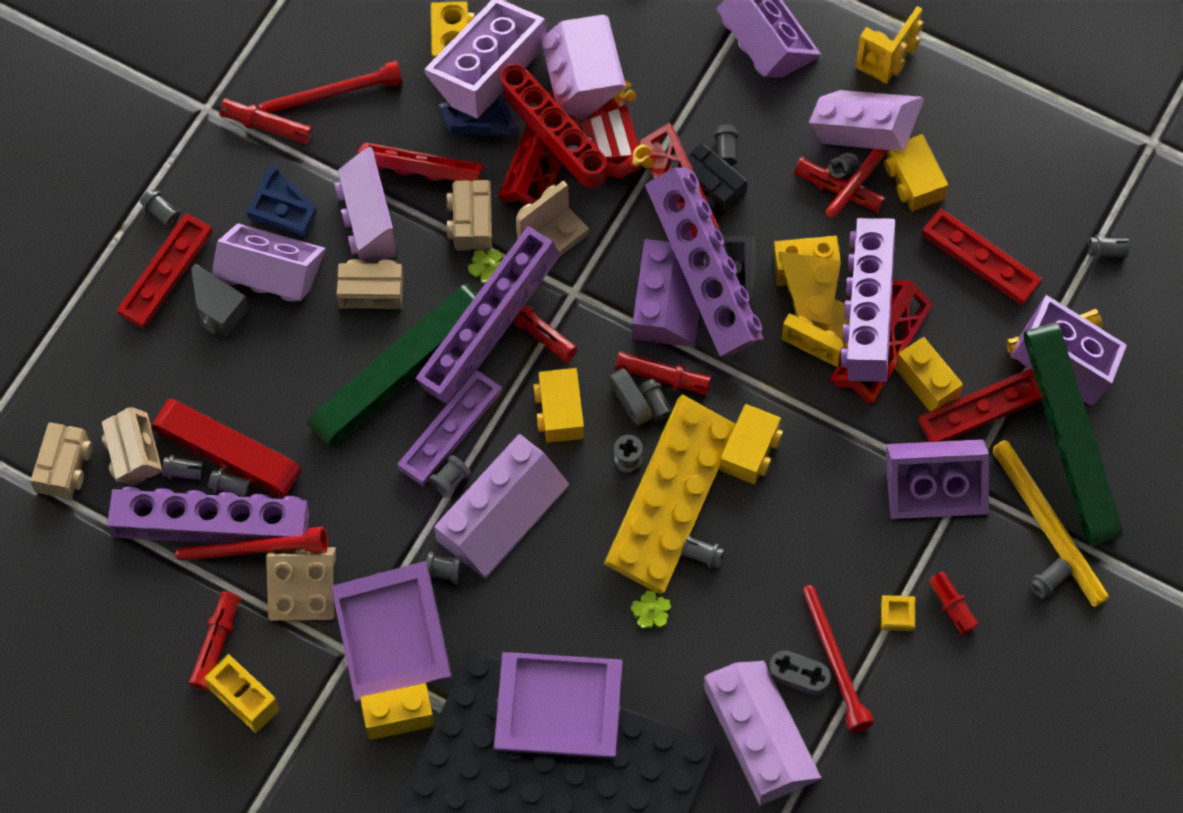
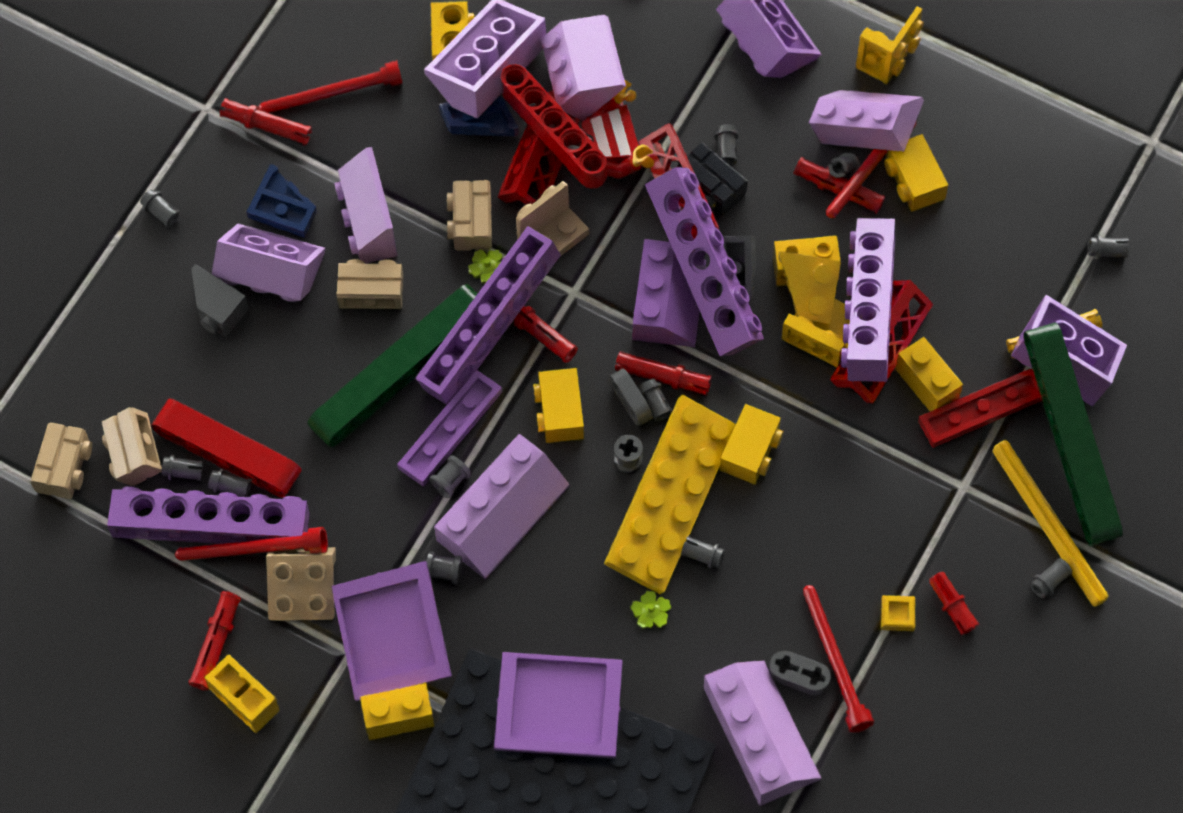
red plate [116,213,213,330] -> none
red plate [357,143,484,182] -> none
medium lavender slope [887,440,989,519] -> none
red plate [921,208,1042,306] -> none

